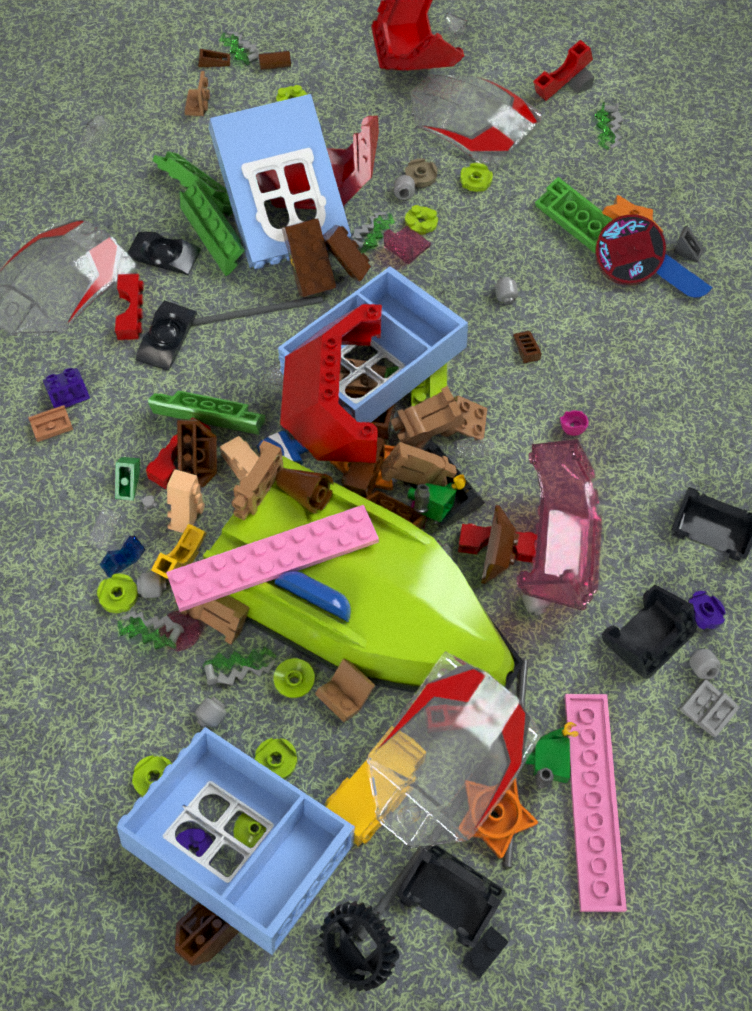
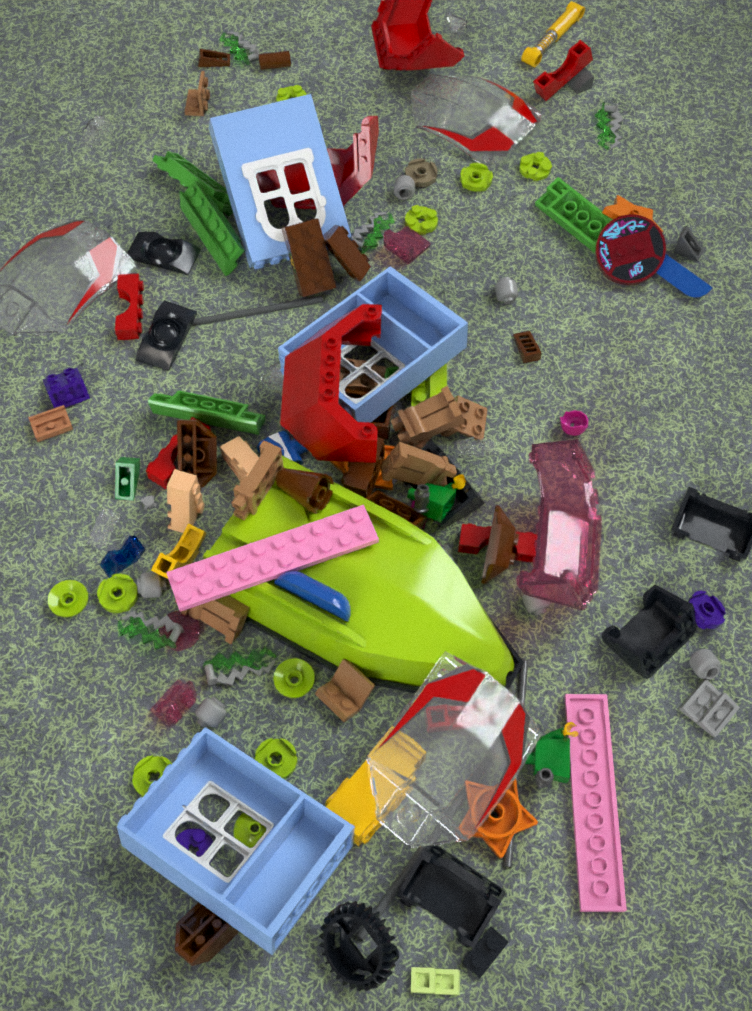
none -> lime dish [48,580,88,618]
none -> clear pink bracket [150,679,197,727]
none -> yellowish green slope [411,967,460,996]
none -> lime plate [519,152,552,181]
none -> yellow piece [521,1,585,68]

